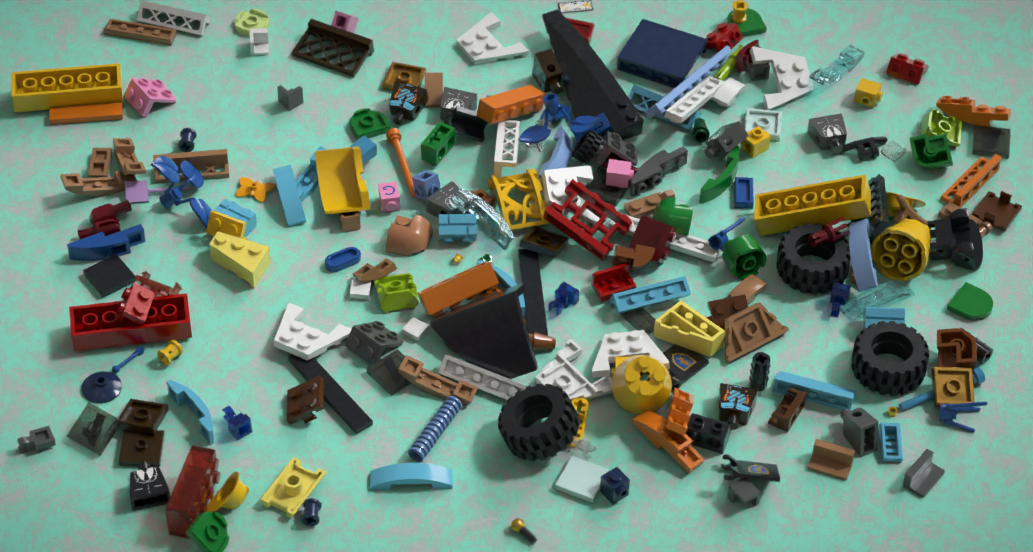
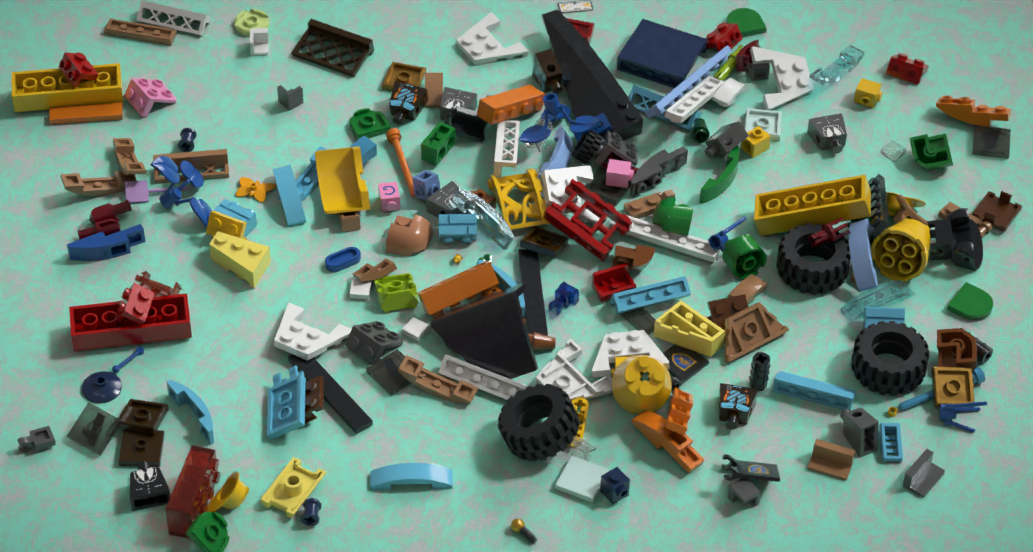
black tile [83,254,136,297] -> none
medium nougat slope [88,148,112,177] -> none
yellow bush [157,340,183,365] -> none
clear blue piece [222,406,252,441] -> none
bright pink brick [331,11,358,33] -> none
medium blue piece [408,396,462,462] -> none
dark red bracket [629,216,677,263] -> none
black brick [685,413,731,454] -> none
yellow bush [732,0,748,23] -> none
blue tile [734,177,754,209] -> none
reddish brown hinge [768,388,807,432] -> none
clear blue piece [830,282,851,317] -> none
black piece [840,136,888,160] -> none
lime slope [920,109,962,147] -> none
orange fence [940,154,1002,208] -> none
none -> red bracket [59,52,99,87]
none -> medium azure tile [267,366,306,440]

